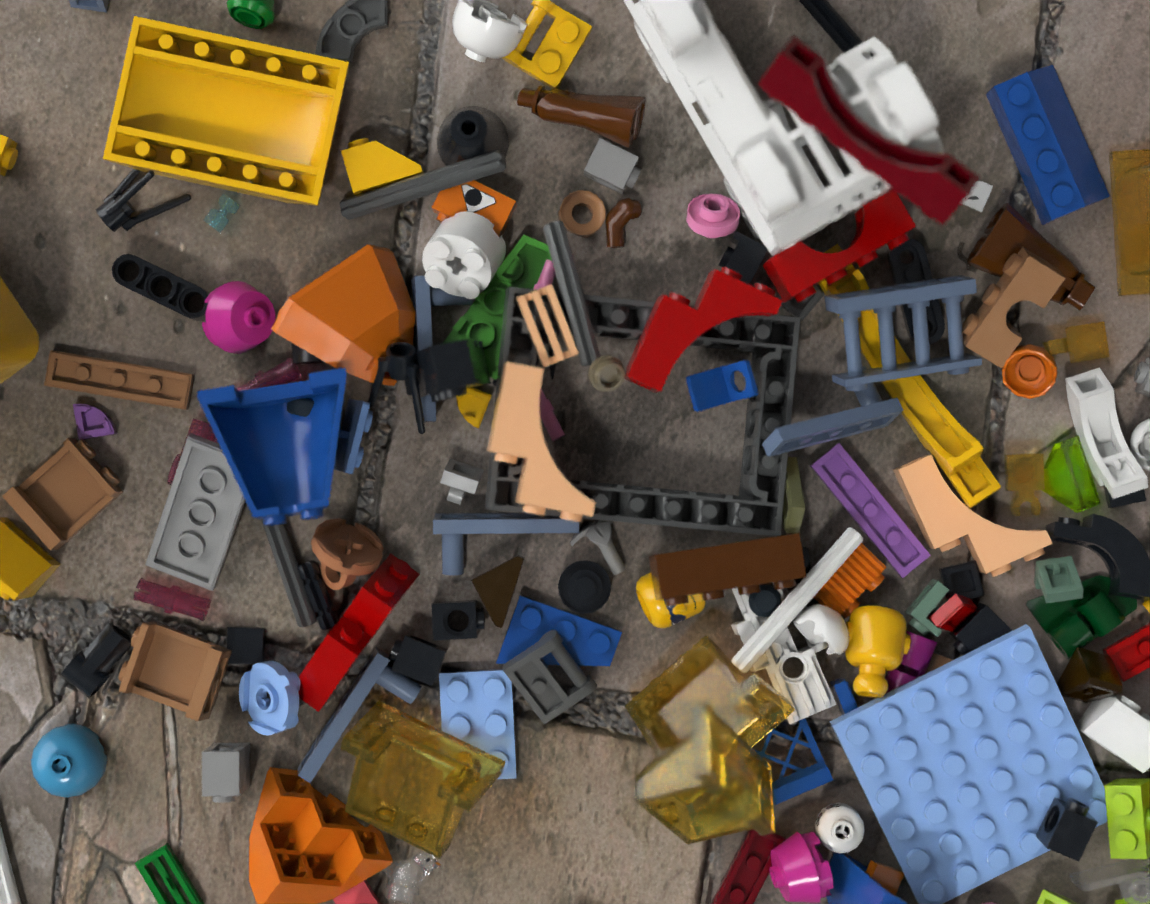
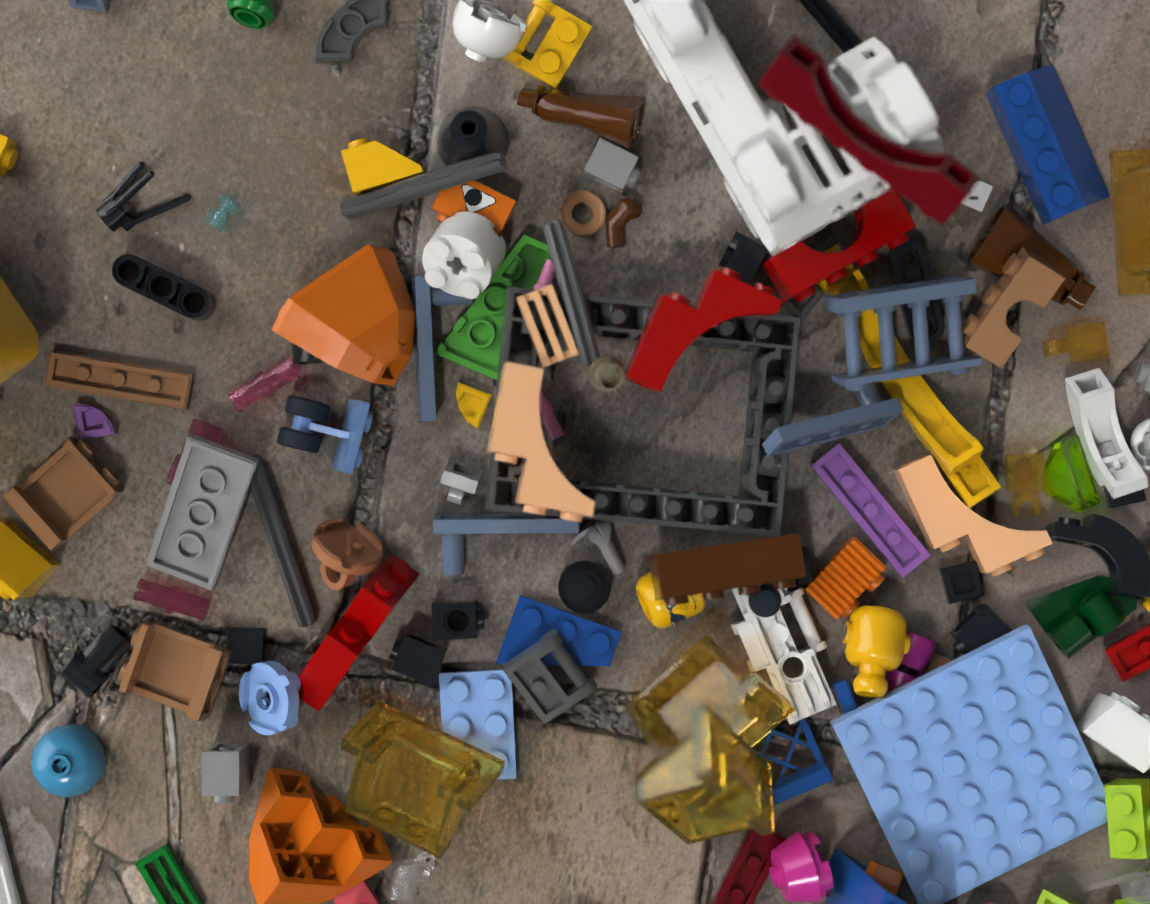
yellow slope [103,16,350,206] -> none
blue cone [197,368,347,526] -> none
dark pink cone [202,281,276,354] -> none
black axle [298,560,339,630] -> none
sand blue piece [298,647,422,783] -> none
black plant [368,342,425,434] -> none
black wedge [415,339,491,402] -> none
dark brown slope [471,555,525,628] -> none
bright pink plate [686,193,740,238] -> none
blue bracket [686,360,758,412] -> none
white axle [732,527,863,673] -> none
olive tile [782,457,805,534] -> none
white hair [793,604,849,655] -> none
white head [815,802,865,853] -> none
sand green bracket [905,579,949,637] -> none
red tile [929,593,977,632] -> none
orange hair [1002,344,1057,399] -> none
sand green bracket [1034,556,1083,603] -> none
black brick [1036,797,1098,862] -> none
dark brown slope [1057,647,1123,703] -> none

